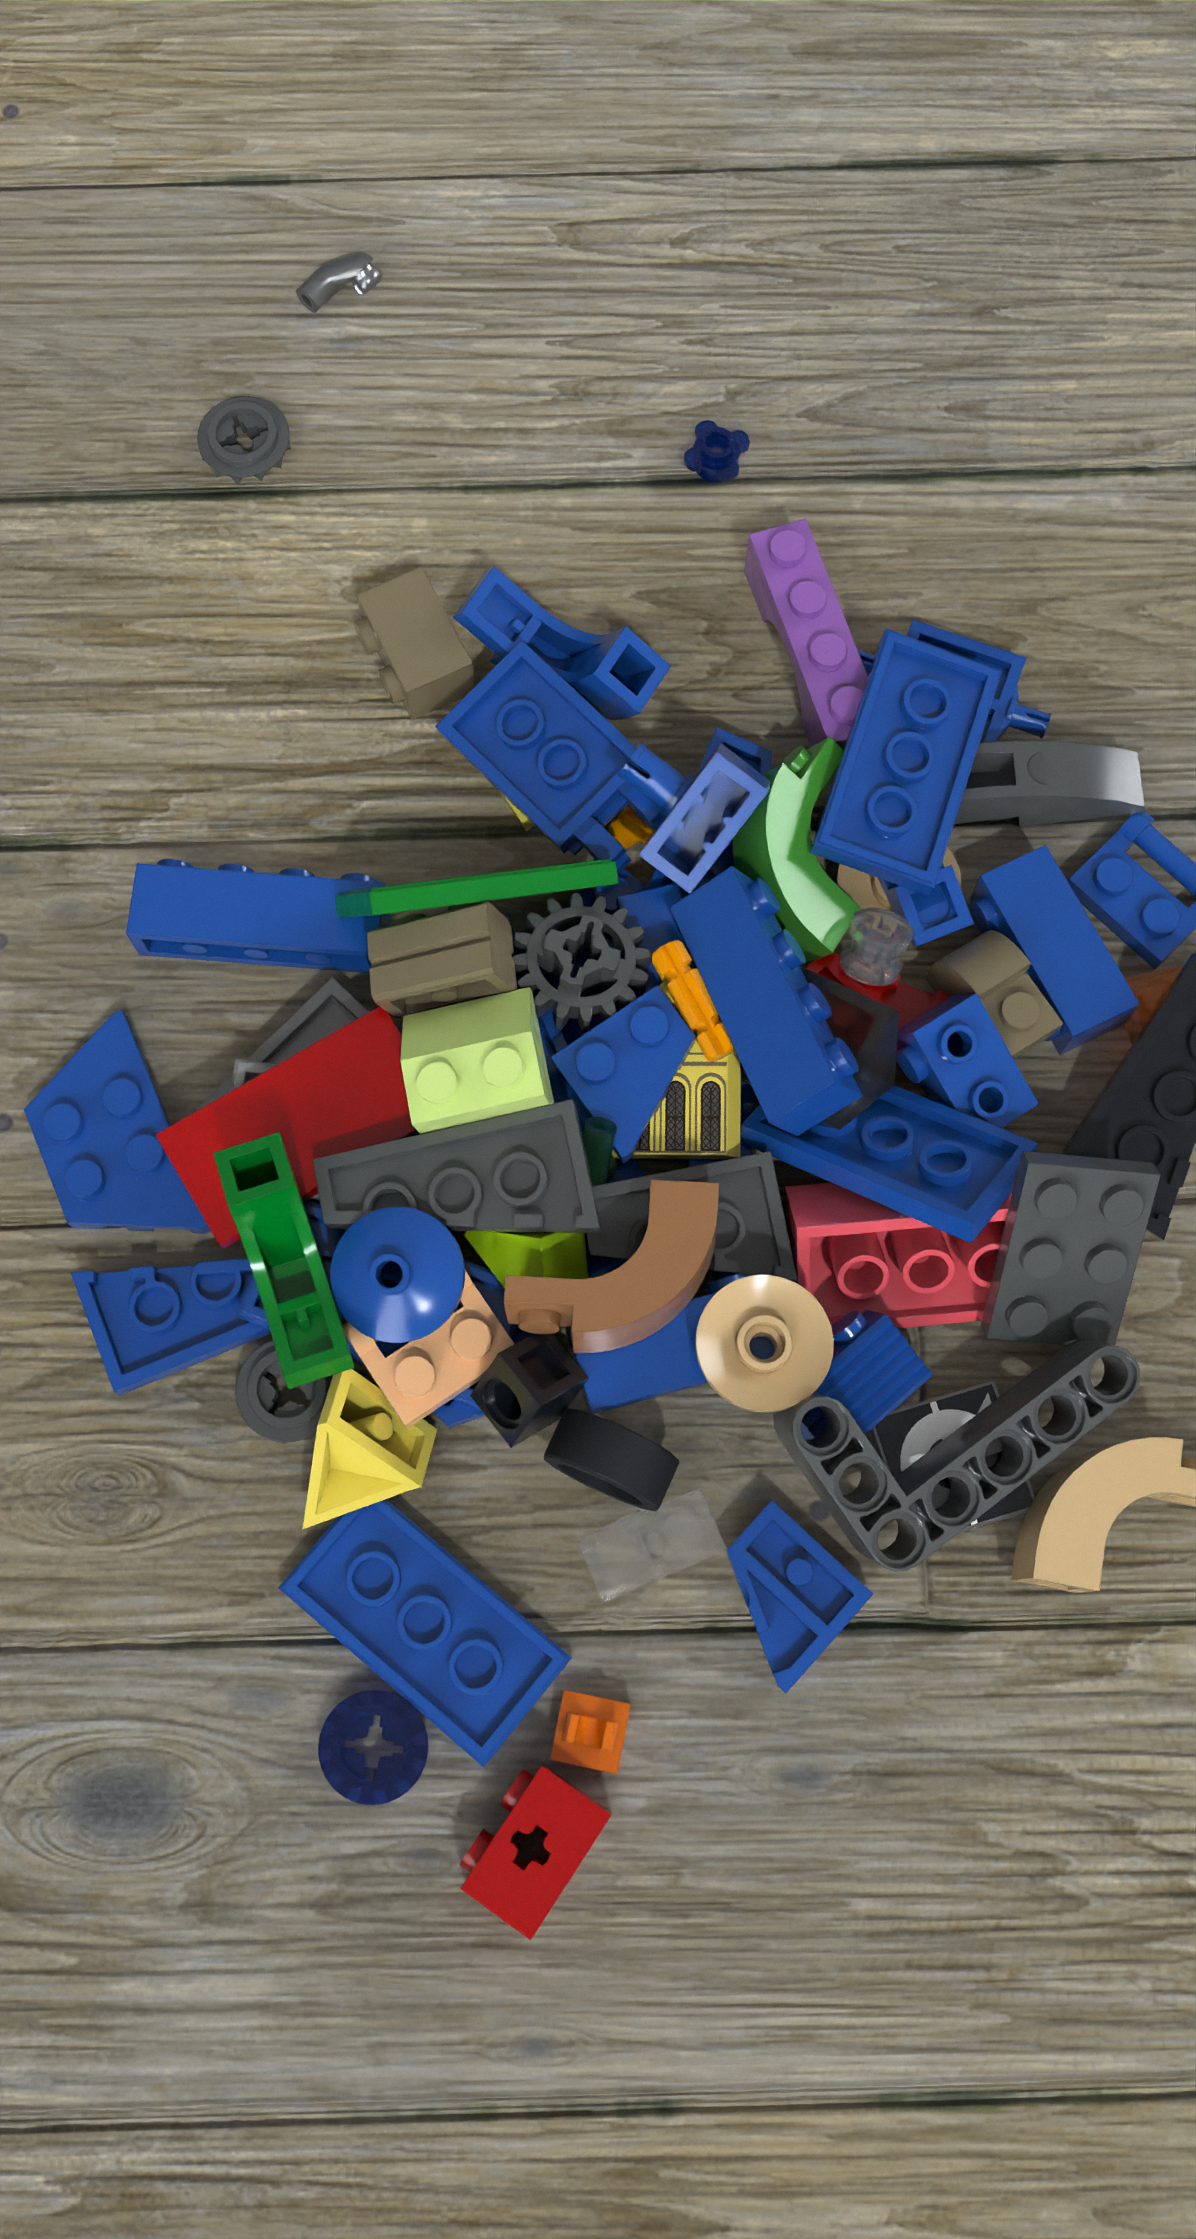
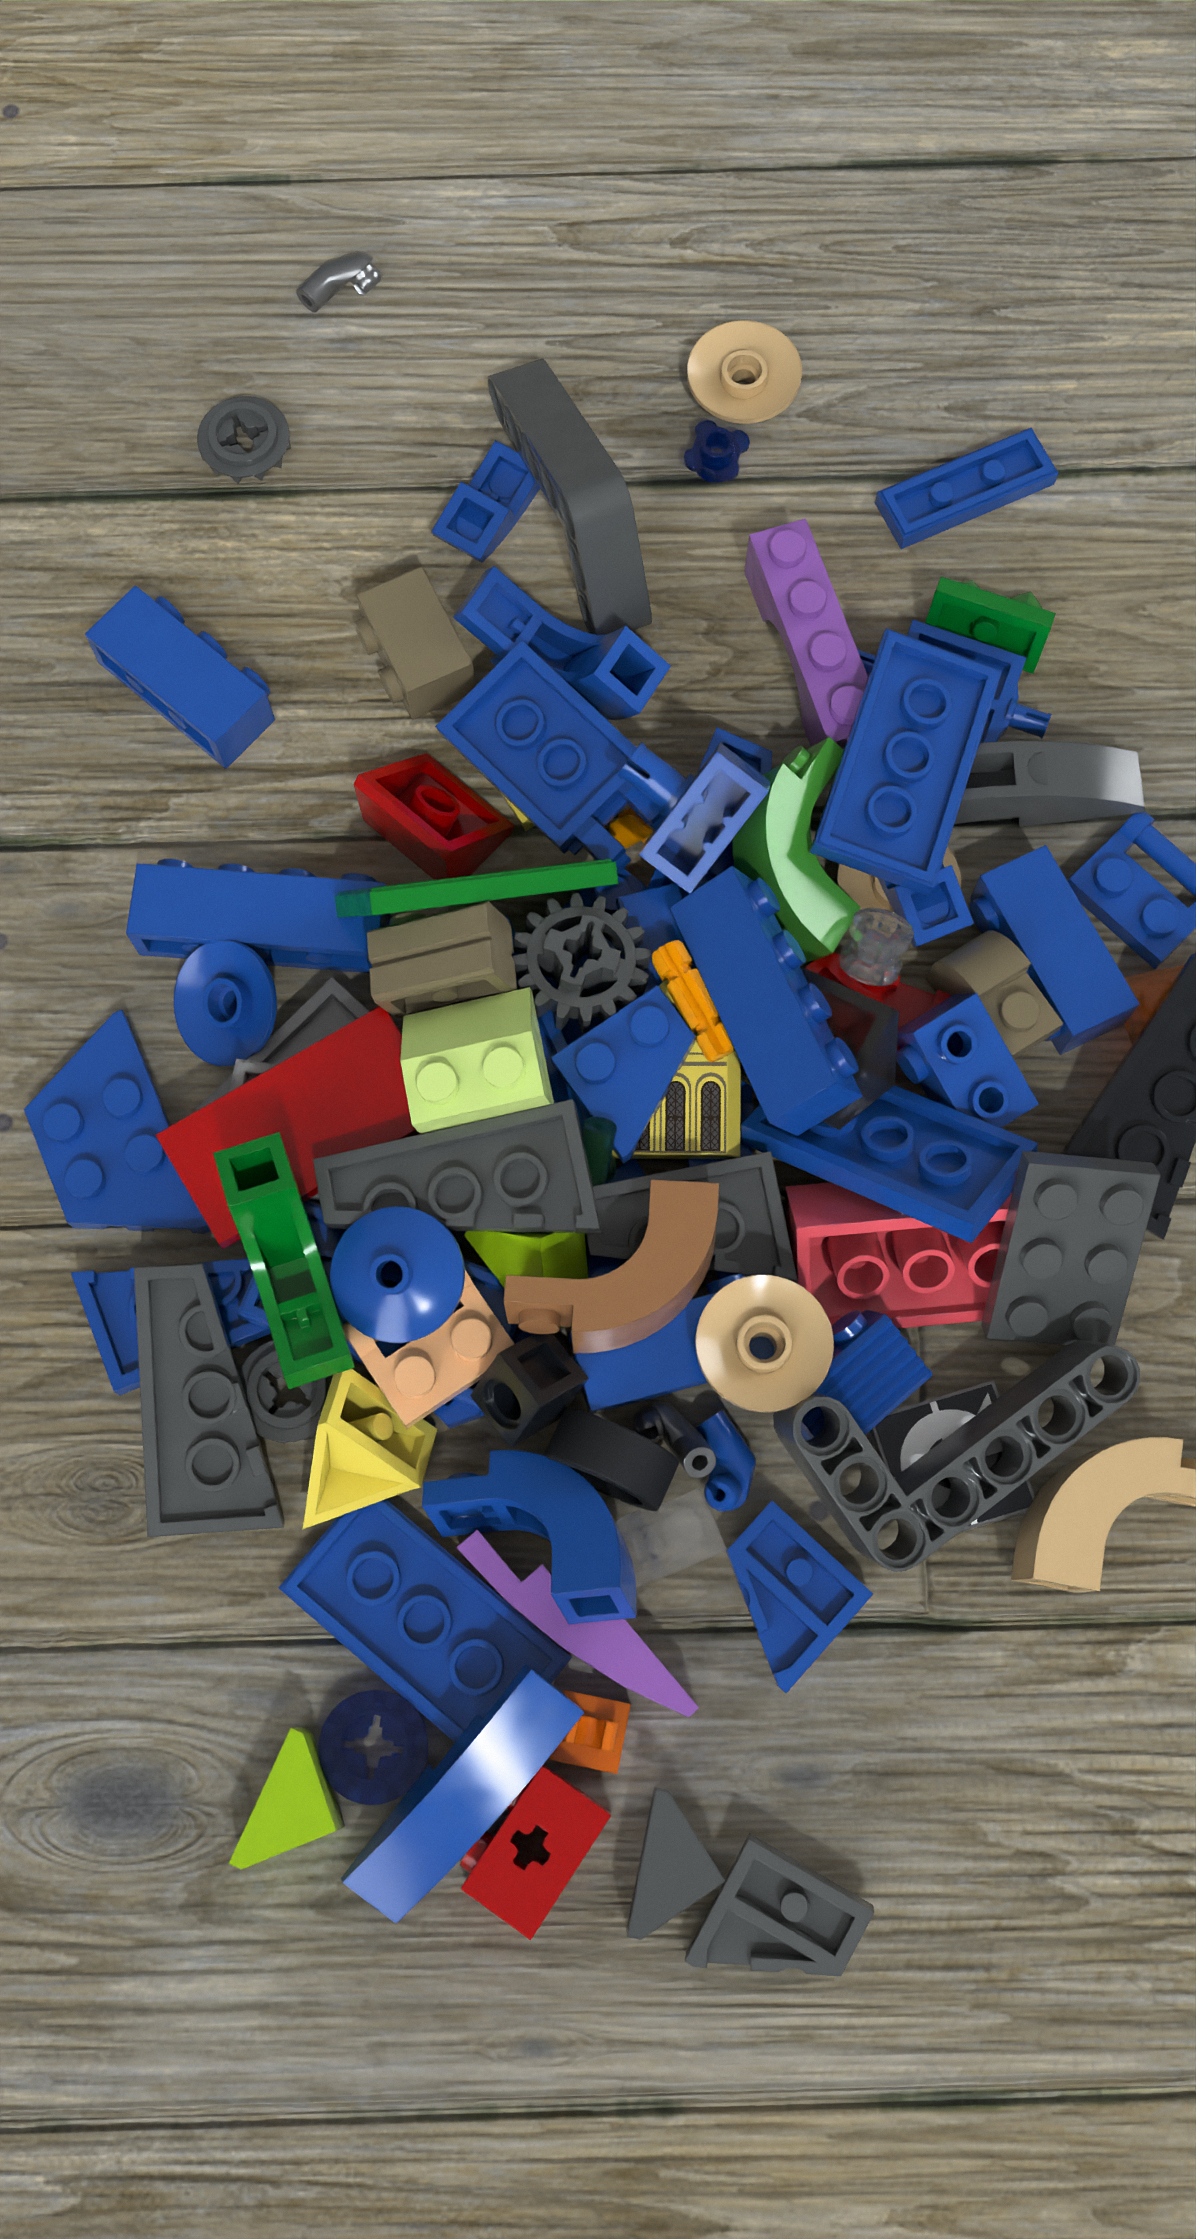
none -> blue brick [85,585,275,769]
none -> dark grey wing [134,1262,285,1537]
none -> blue dish [173,940,277,1066]
none -> lime slope [229,1727,345,1870]
none -> slope [341,1664,584,1924]
none -> red slope [353,753,515,880]
none -> blue arch [422,1450,637,1624]
none -> blue slope [431,440,540,563]
none -> medium lavender slope [456,1530,699,1717]
none -> dark grey beam [487,358,652,635]
none -> dark grey slope [626,1787,725,1940]
none -> flat silver arm [633,1401,716,1478]
none -> dark grey wing [684,1833,874,1976]
none -> tan dish [687,320,802,424]
none -> blue arm [696,1409,756,1512]
none -> blue tile [875,428,1059,549]
none -> green tile [925,577,1056,674]

